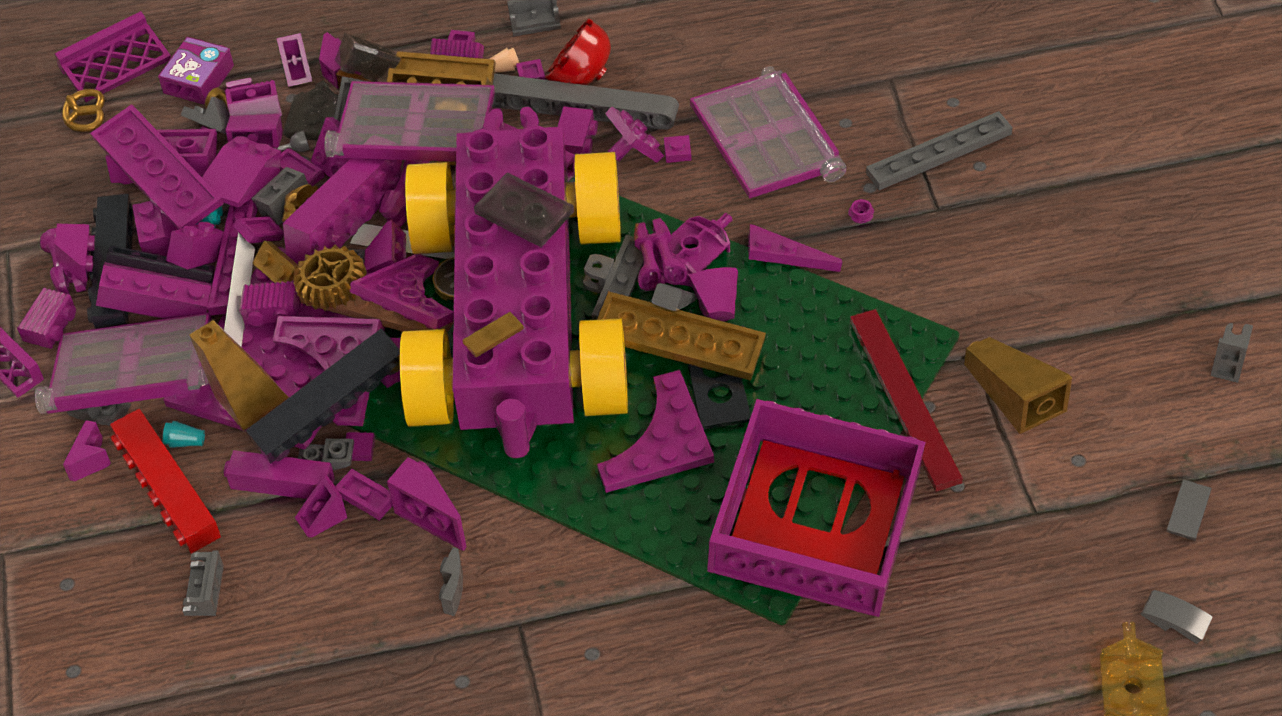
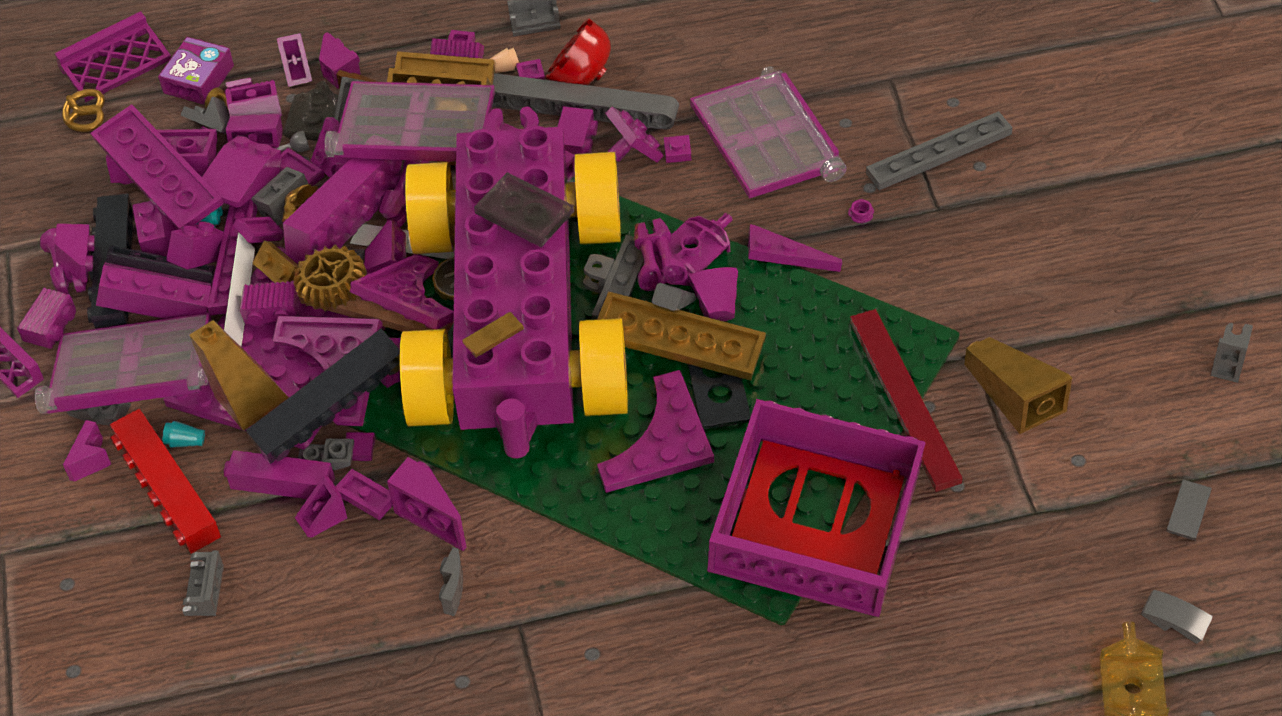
clear smoke slope [335,33,401,82] -> none

